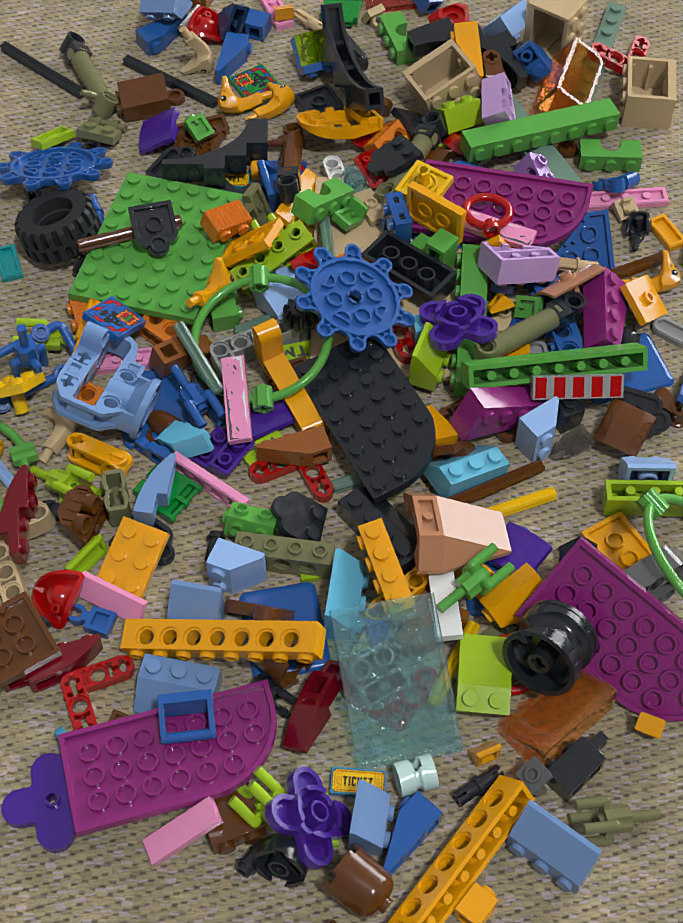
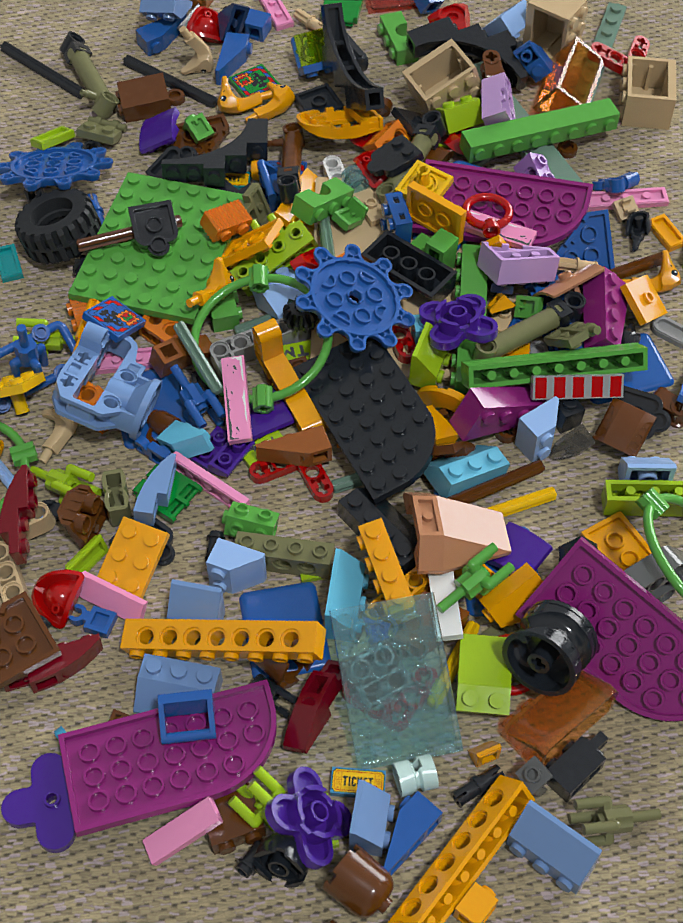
red beam [61,655,136,730] -> none
light orange piece [66,432,134,478] -> none
reddish brown beam [224,599,295,621] -> none
black plate [271,491,328,542] -> none
light orange slope [272,4,294,21] -> none
tan tile [361,3,385,29] -> none
light orange slope [450,21,484,83] -> none
bright green arch [577,139,643,172] -> none
light orange slope [634,712,666,739] -> none
none -> light orange tile [417,385,465,412]
none -> olive plate [543,322,601,350]

